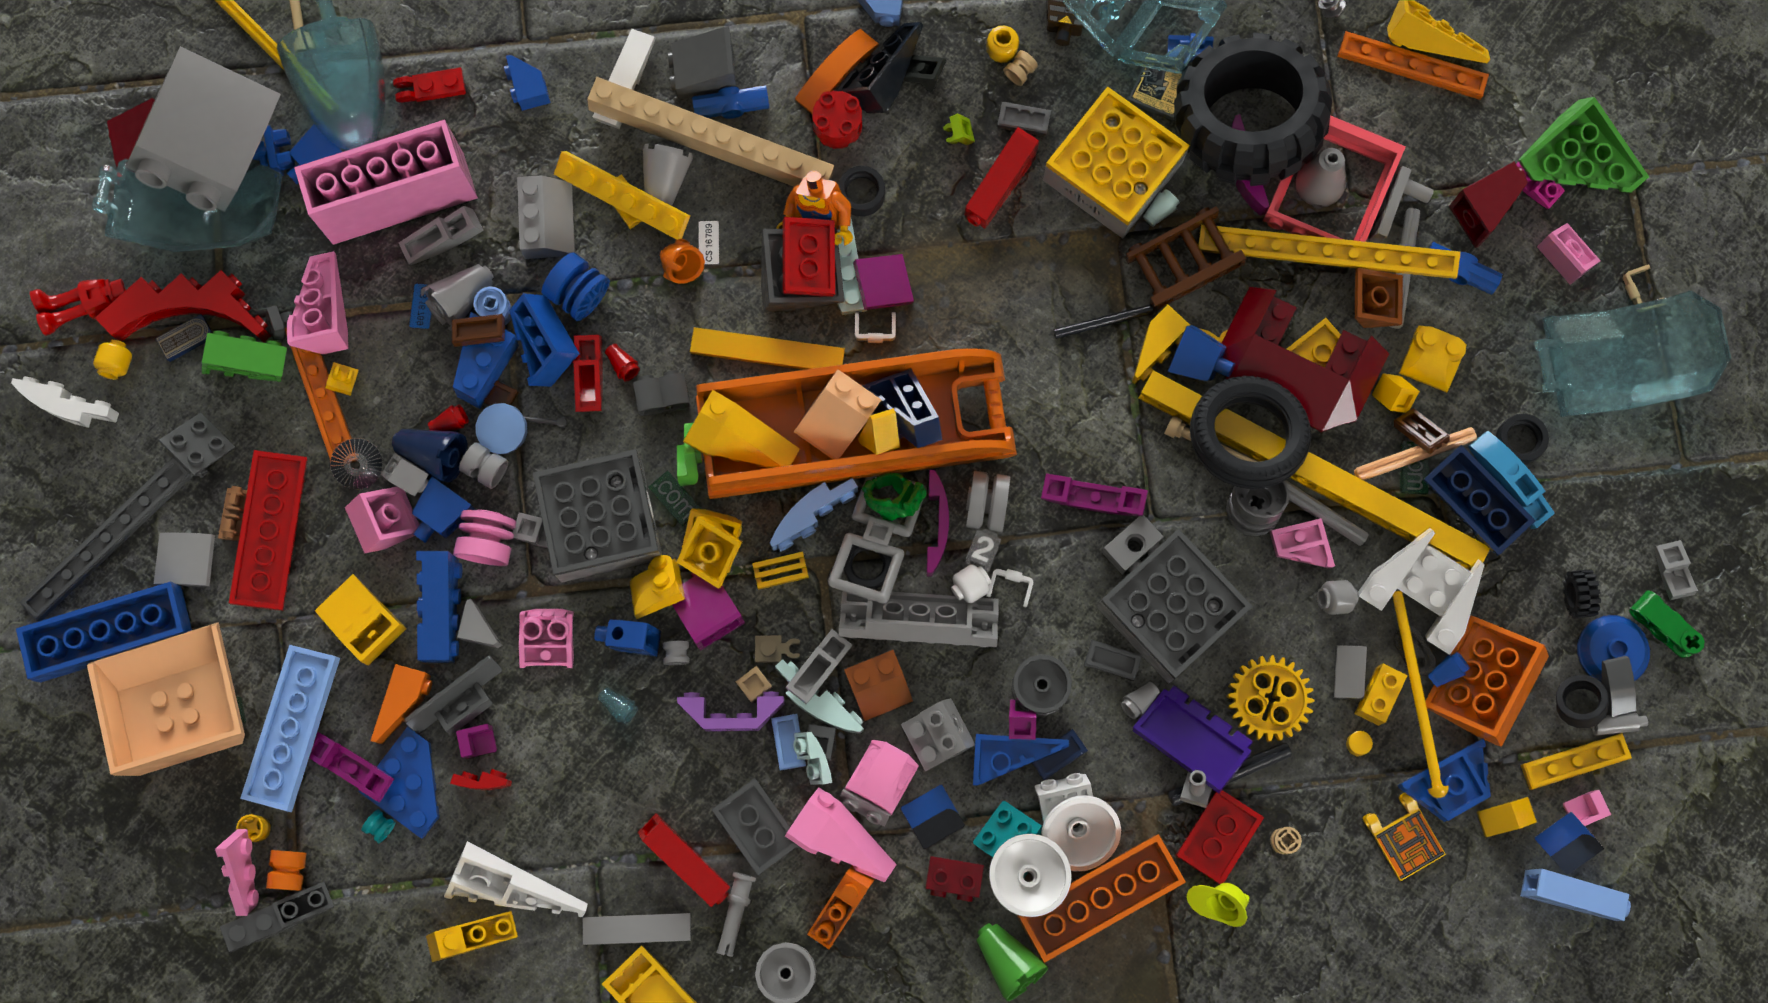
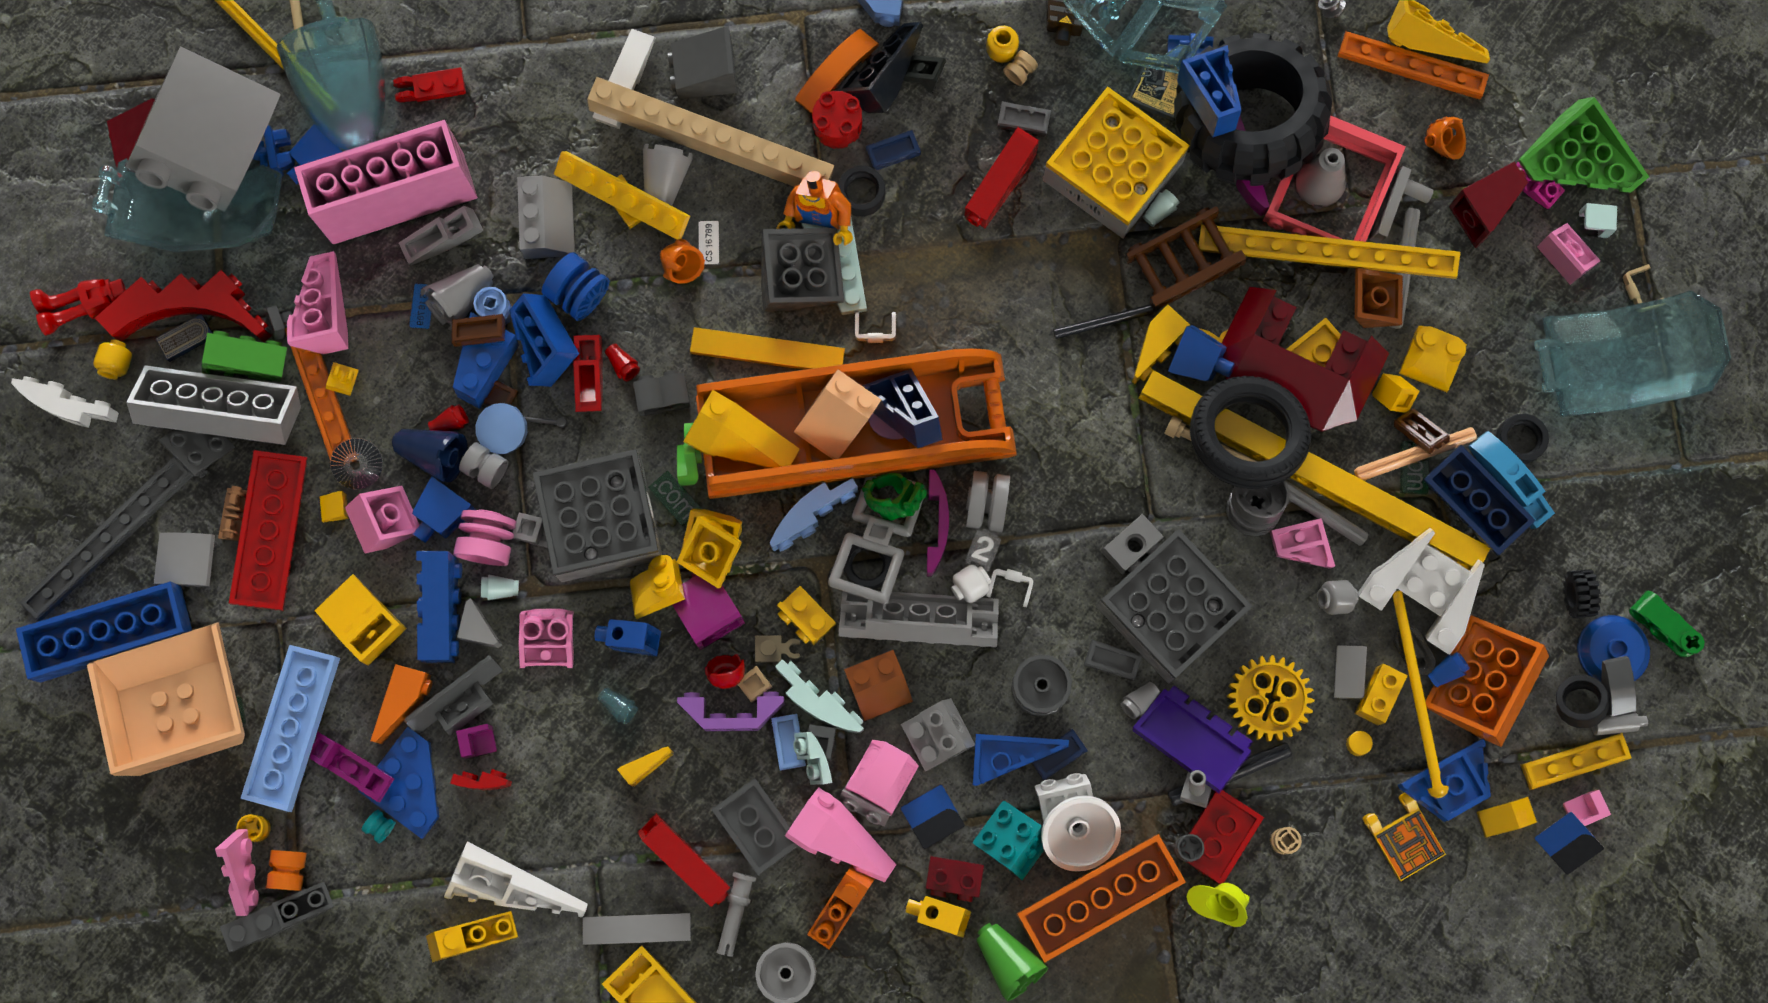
light grey slope [381,453,429,497] -> none
blue slope [504,55,551,111] -> none
light grey wheel [663,641,690,665] -> none
blue piece [692,86,770,119] -> none
yellow tile [752,552,809,590] -> none
red plate [782,217,835,297] -> none
light grey slope [786,629,852,704] -> none
magenta tile [853,254,914,310] -> none
yellow slope [858,408,900,455] -> none
lime tile [943,113,975,145] -> none
white dish [989,834,1071,917] -> none
magenta panel [1009,700,1036,740] -> none
magenta slope [1041,473,1148,516] -> none
blue piece [1429,242,1503,295] -> none
light blue slope [1520,869,1631,921] -> none
light grey slope [1655,540,1698,600] -> none
none -> light grey brick [126,365,301,445]
none -> yellow slope [320,491,349,522]
none -> light aqua cone [481,574,519,600]
none -> yellow slope [617,746,674,787]
none -> red hair [705,654,745,689]
none -> yellow bracket [777,586,836,645]
none -> dark blue tile [865,130,921,170]
none -> yellow torso [906,896,971,938]
none -> dark grey wheel [1174,834,1204,862]
none -> blue wedge [1177,45,1241,137]
none -> orange helmet [1425,117,1466,160]
none -> light aqua panel [1579,203,1617,238]

